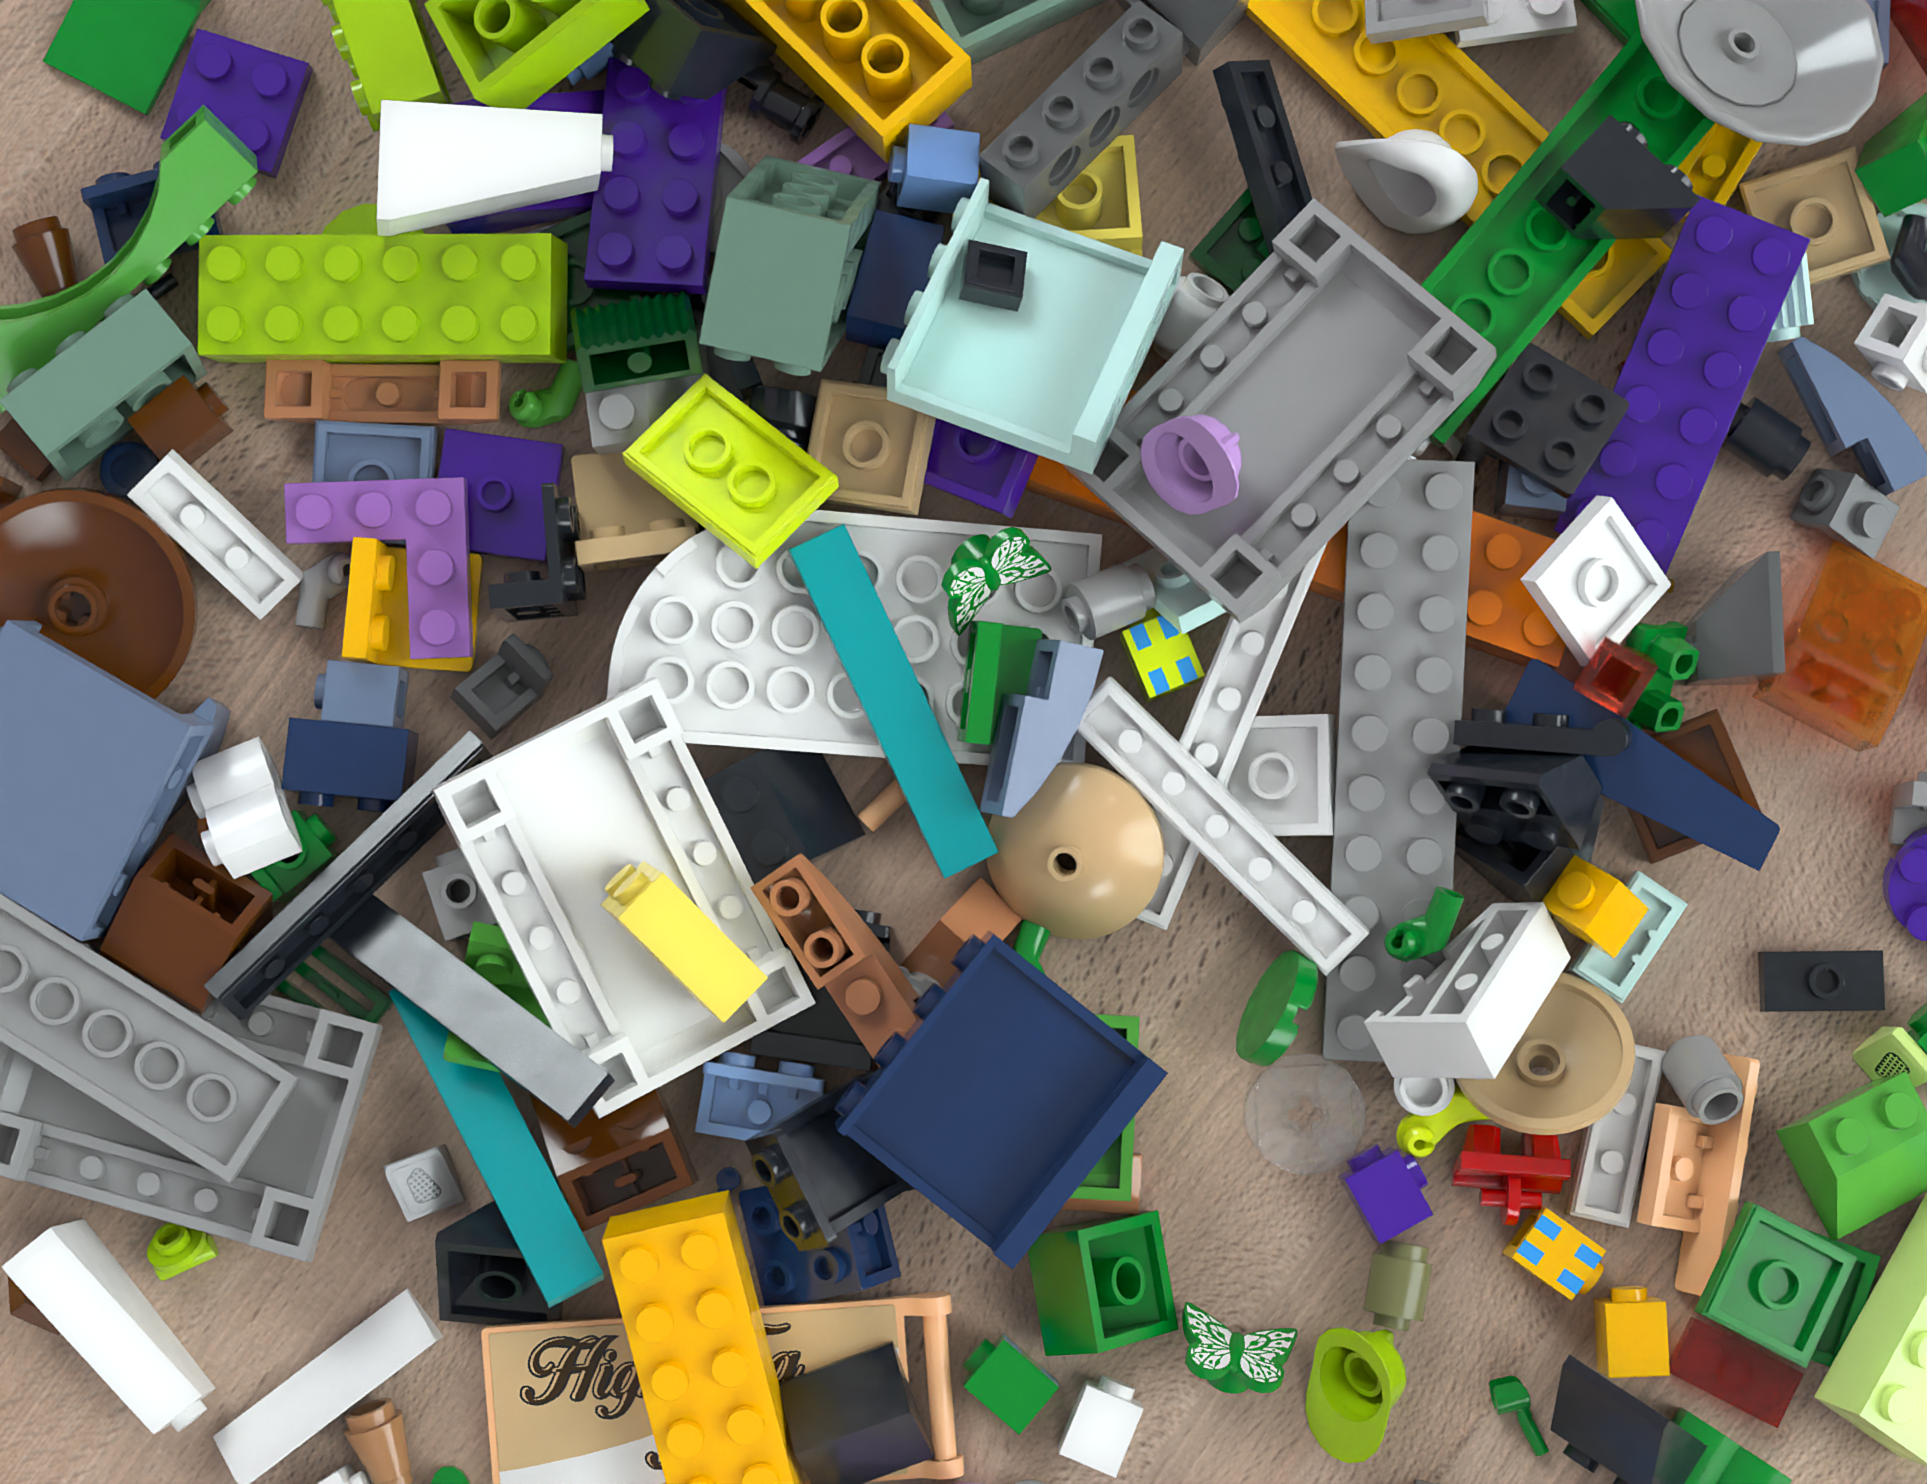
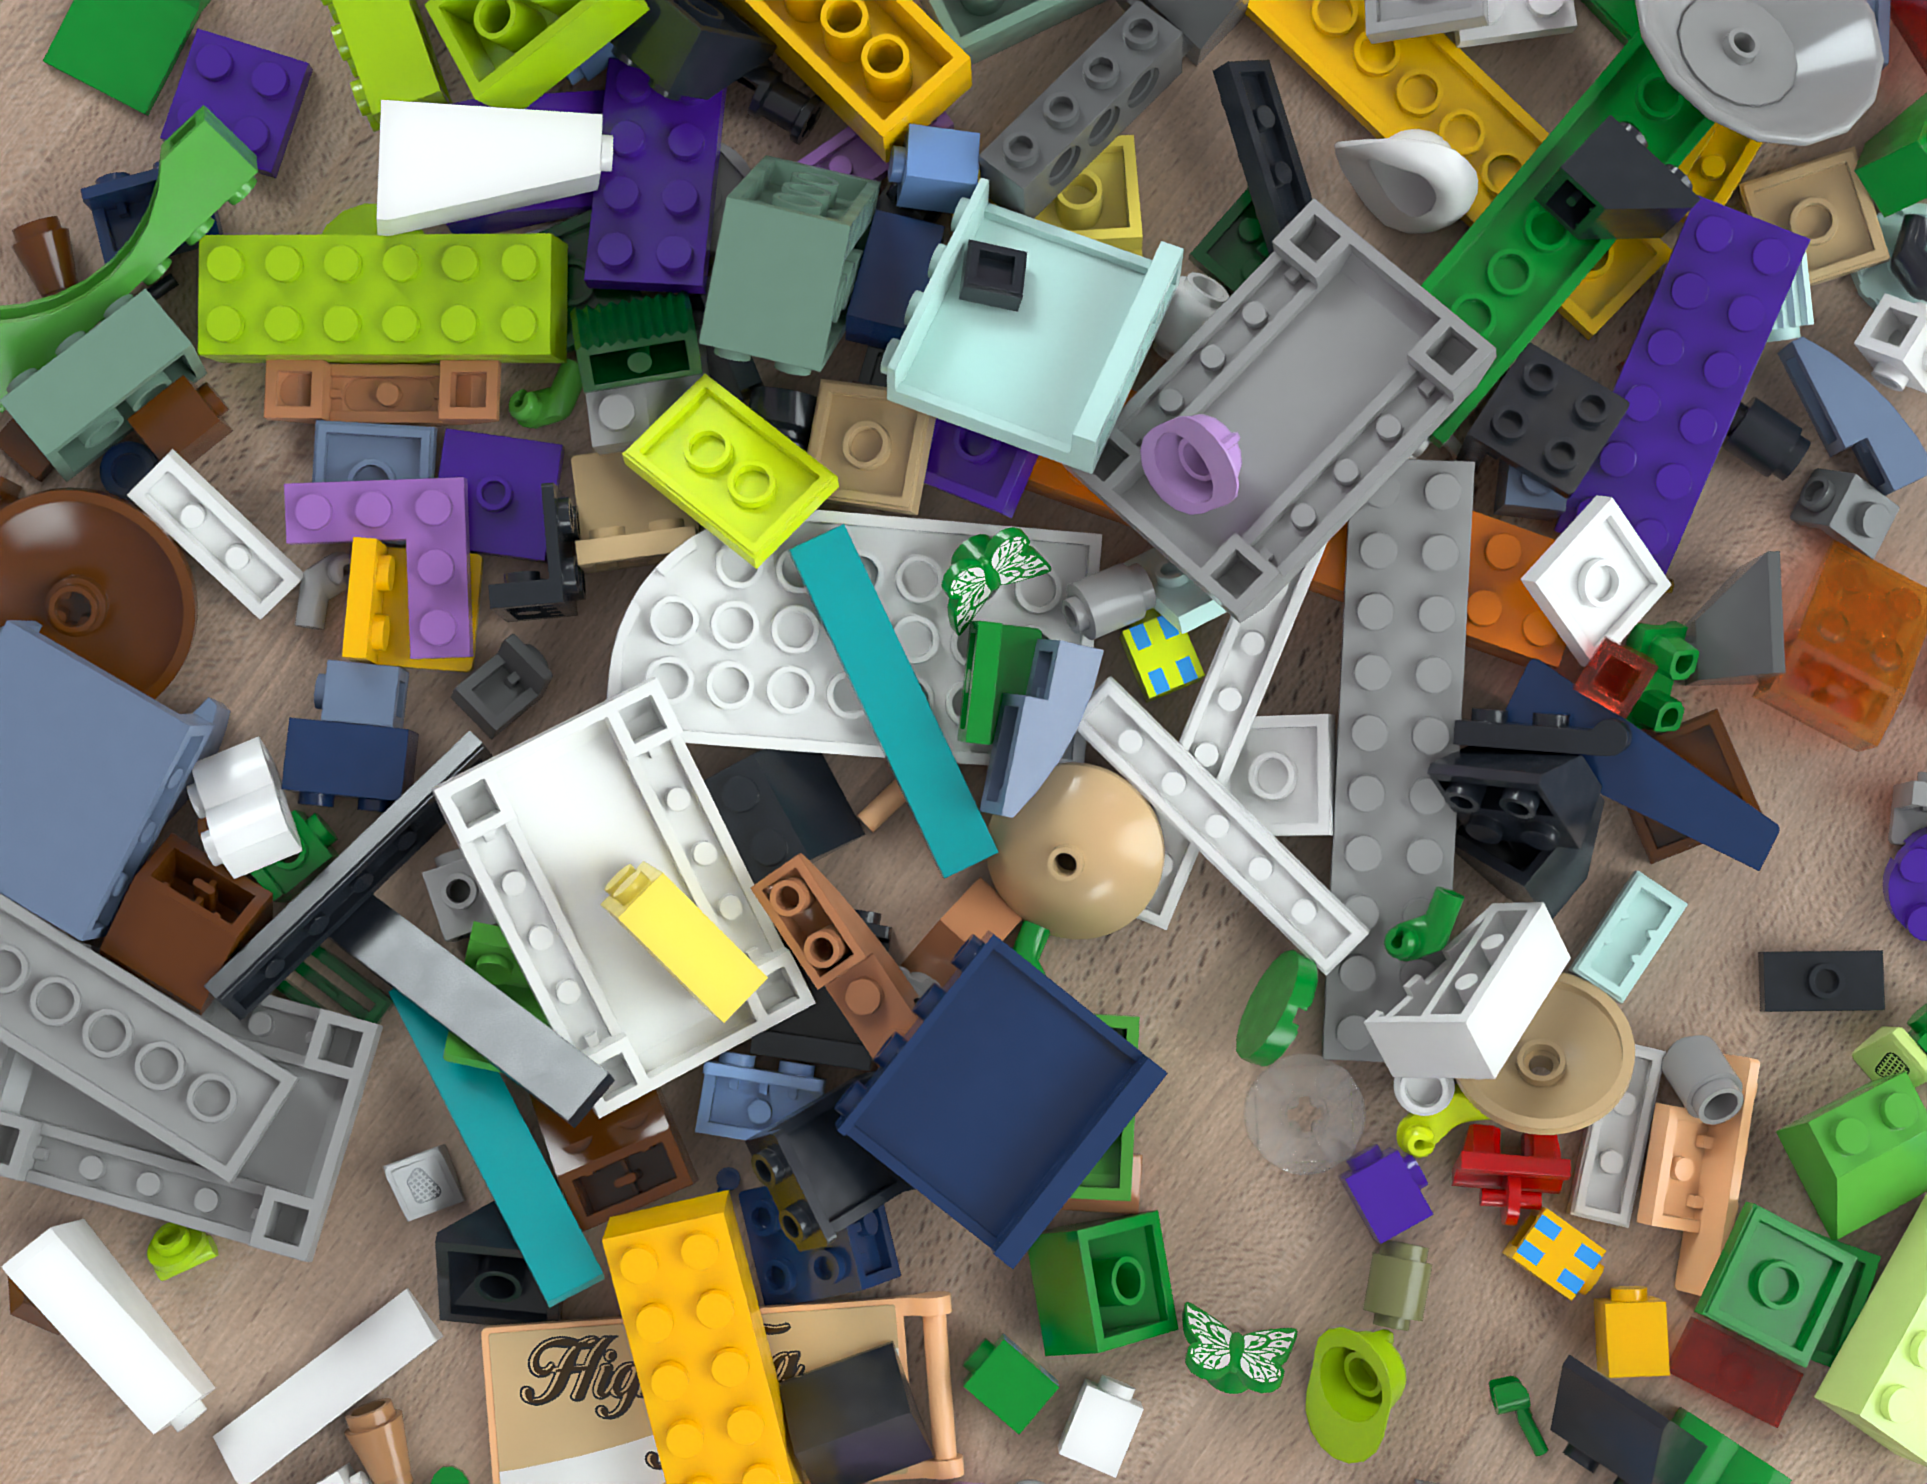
yellow brick [1542,855,1649,959] -> none

